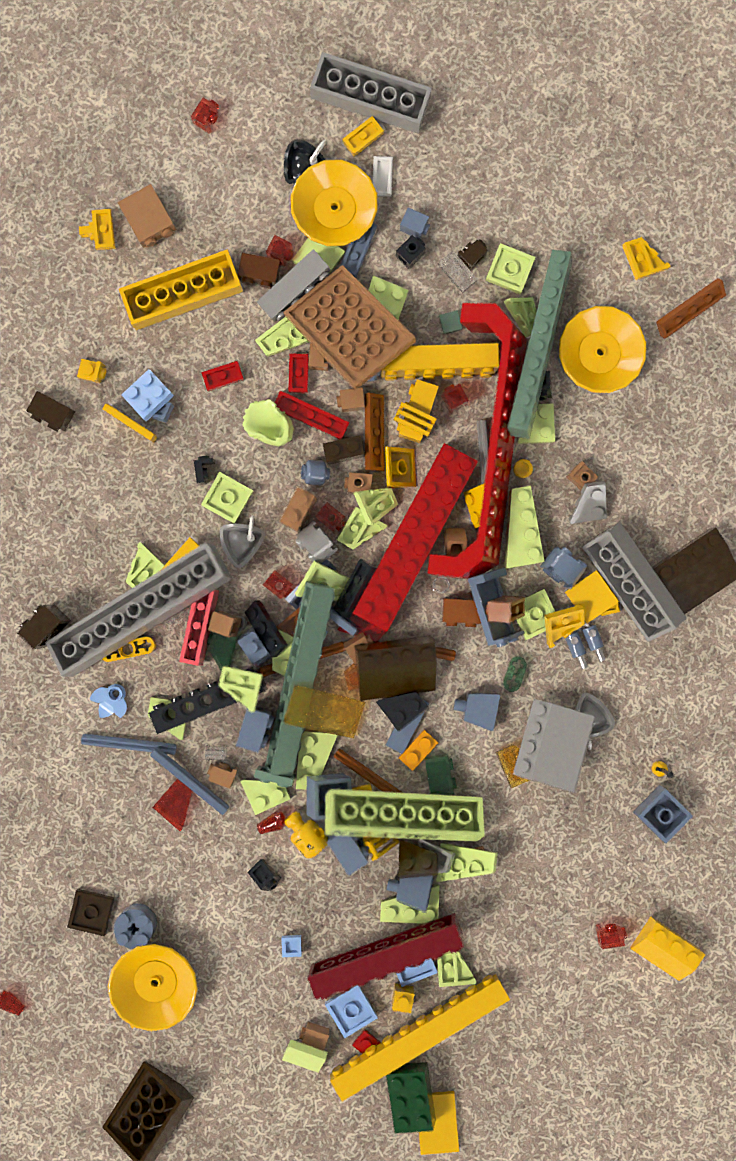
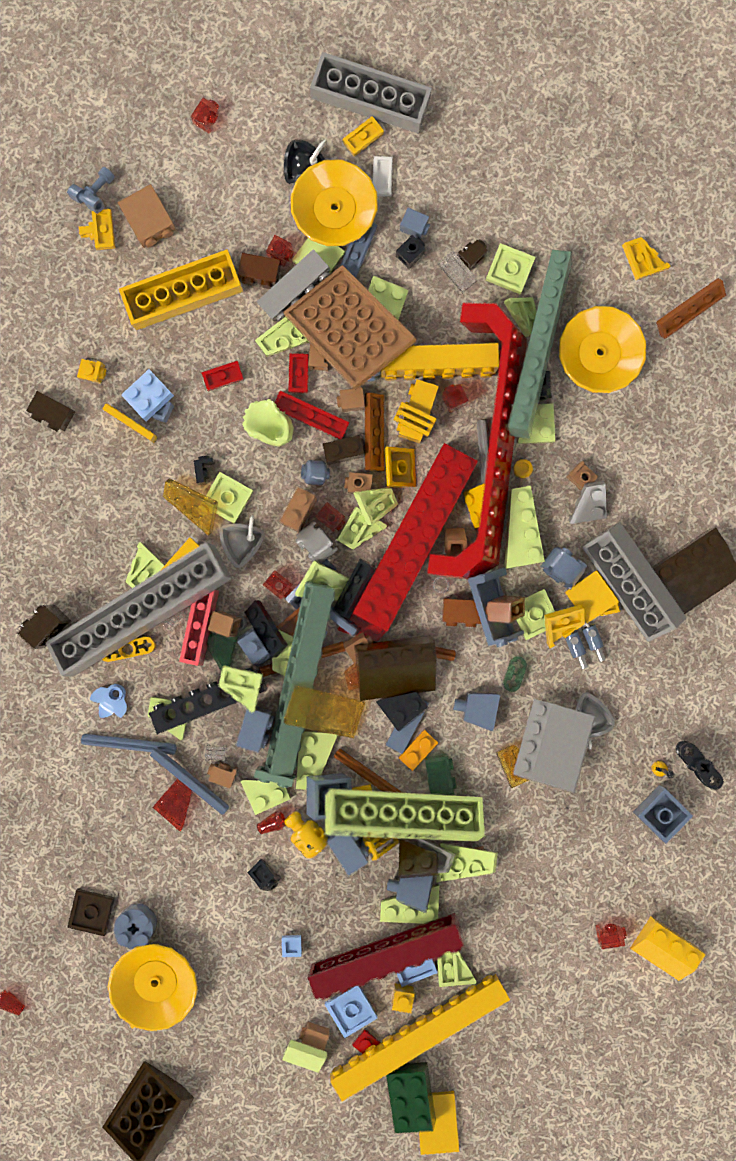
sand green tile [439,310,462,335] -> none
none -> sand blue bar [67,167,115,214]
none -> clear yellow wing [163,478,218,536]
none -> black axle [675,740,724,790]

